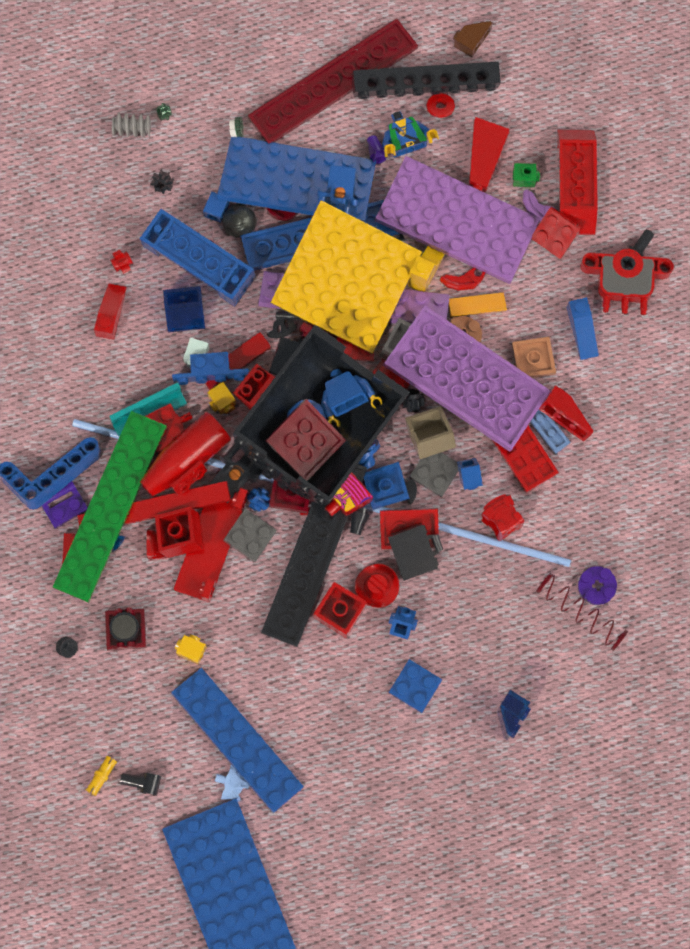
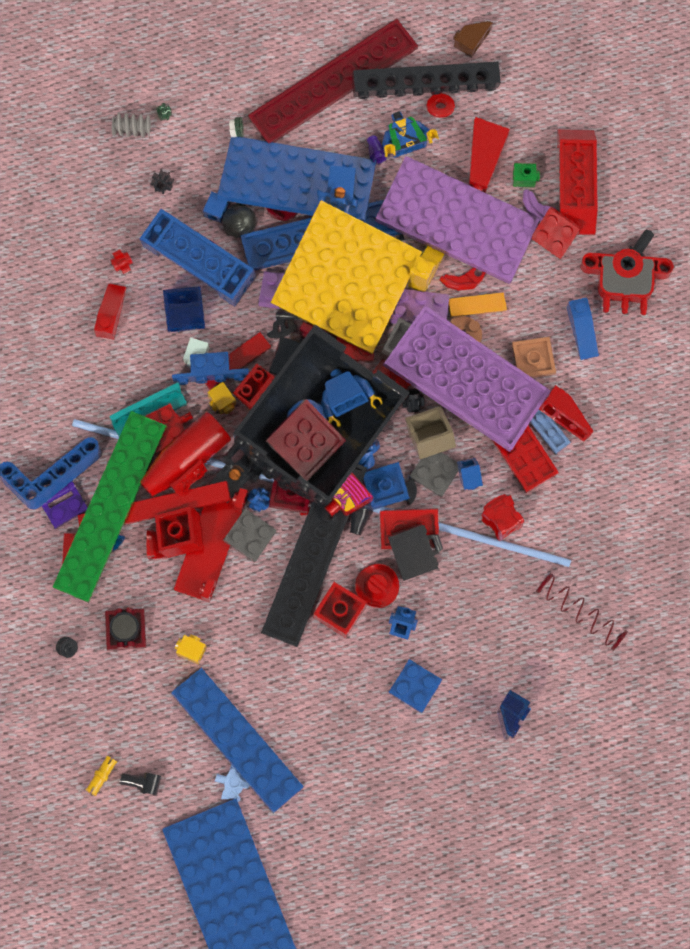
dark purple plate [578,566,617,605] -> none

